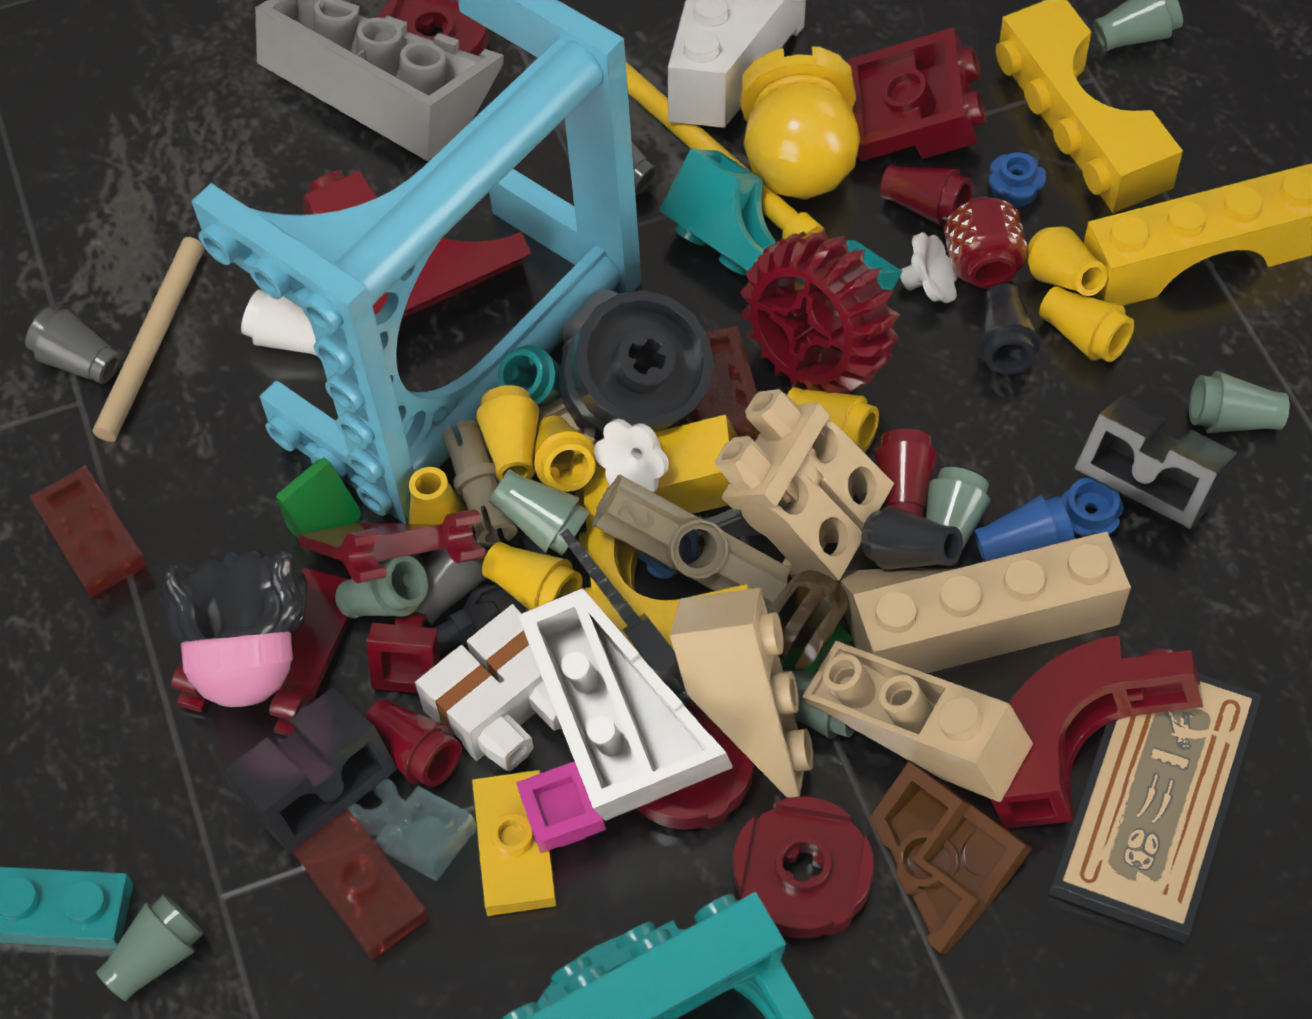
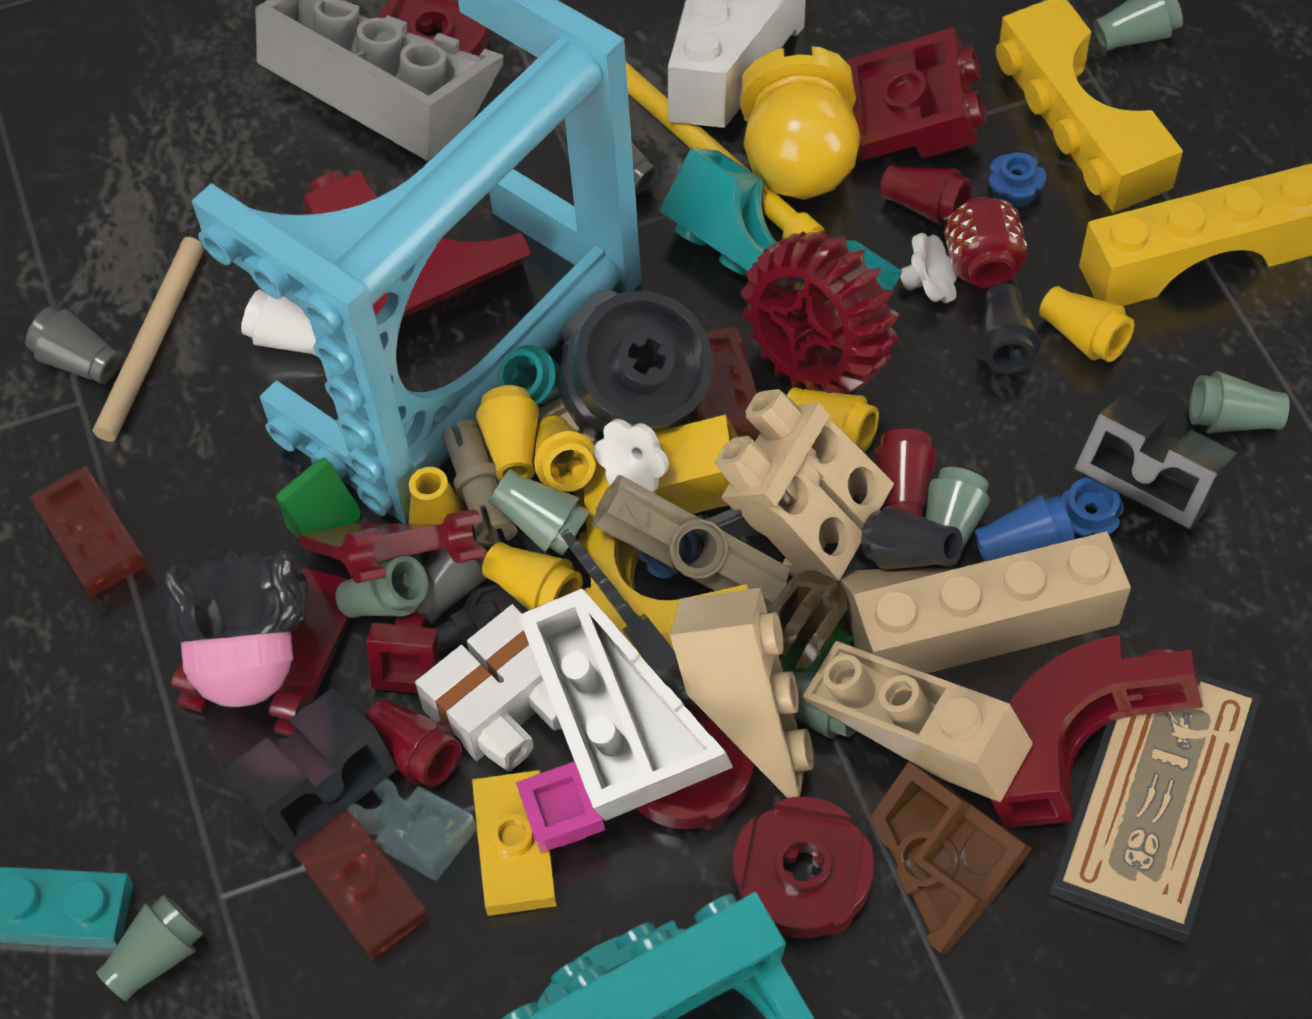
yellow cone [1026,226,1108,296] -> none

